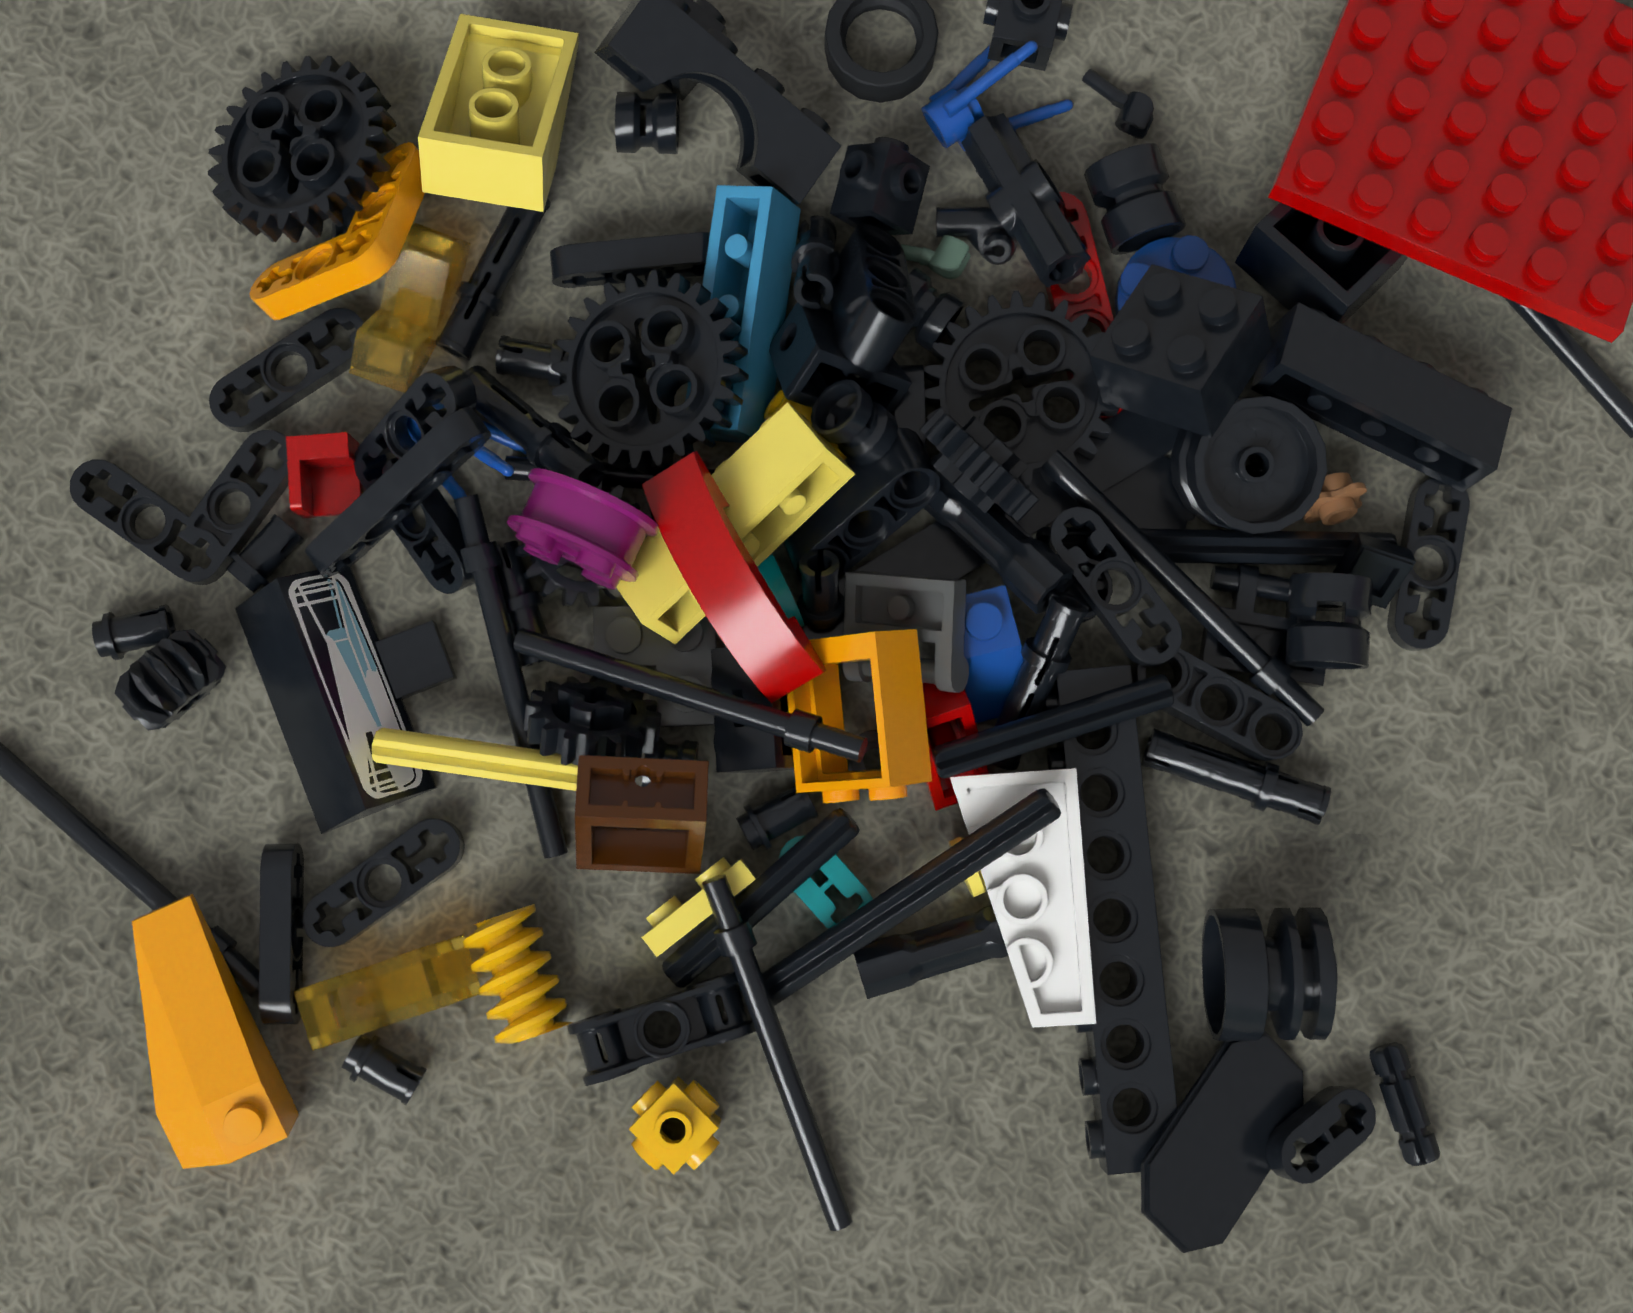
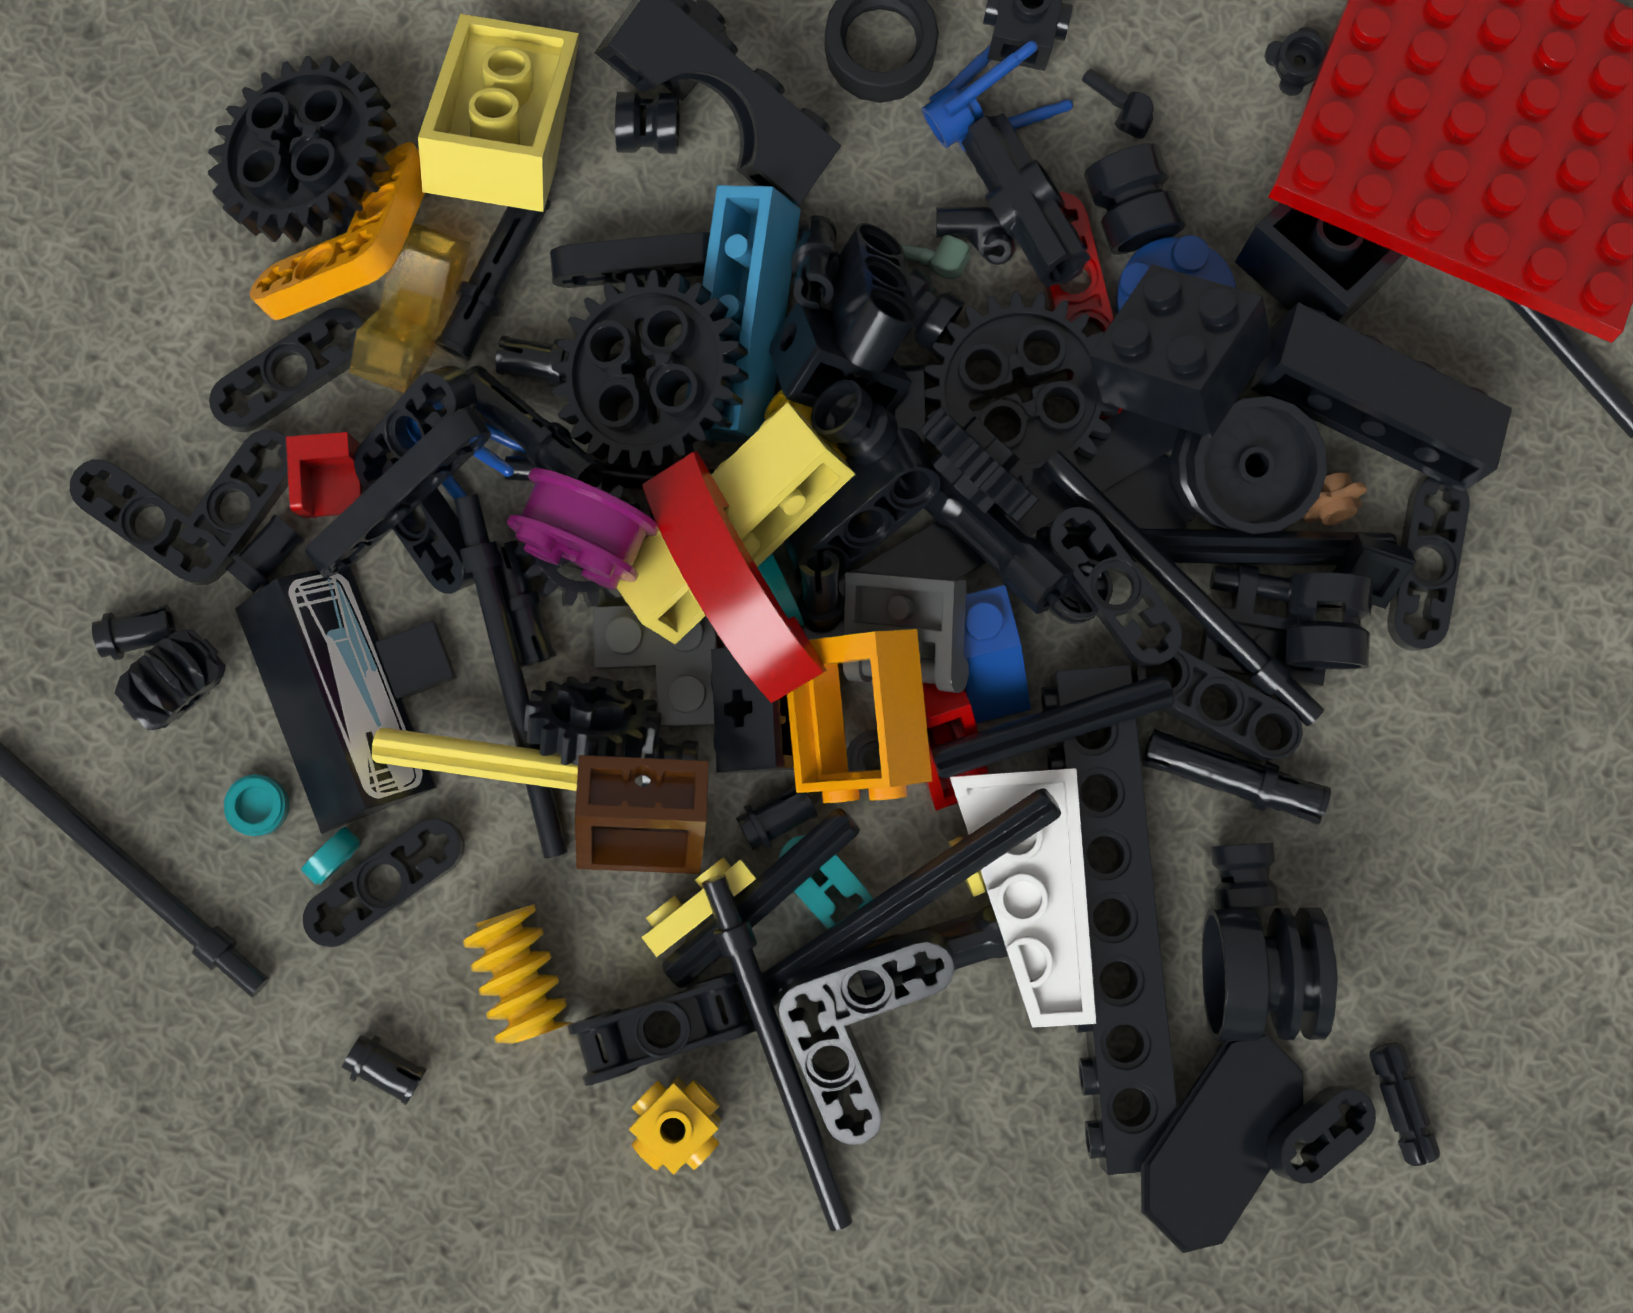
light orange wedge [132,893,299,1169] -> none
black beam [259,843,304,1025] -> none
clear yellow brick [294,934,481,1051] -> none
black bar [514,628,868,762] -> none
black brick [830,137,930,235] -> none
black pin [992,591,1089,770] -> none
none -> teal tile [224,775,289,836]
none -> teal tile [300,826,361,885]
none -> beam [779,930,954,1145]
none -> black wheel [1211,843,1279,908]
none -> black plate [1264,27,1327,96]

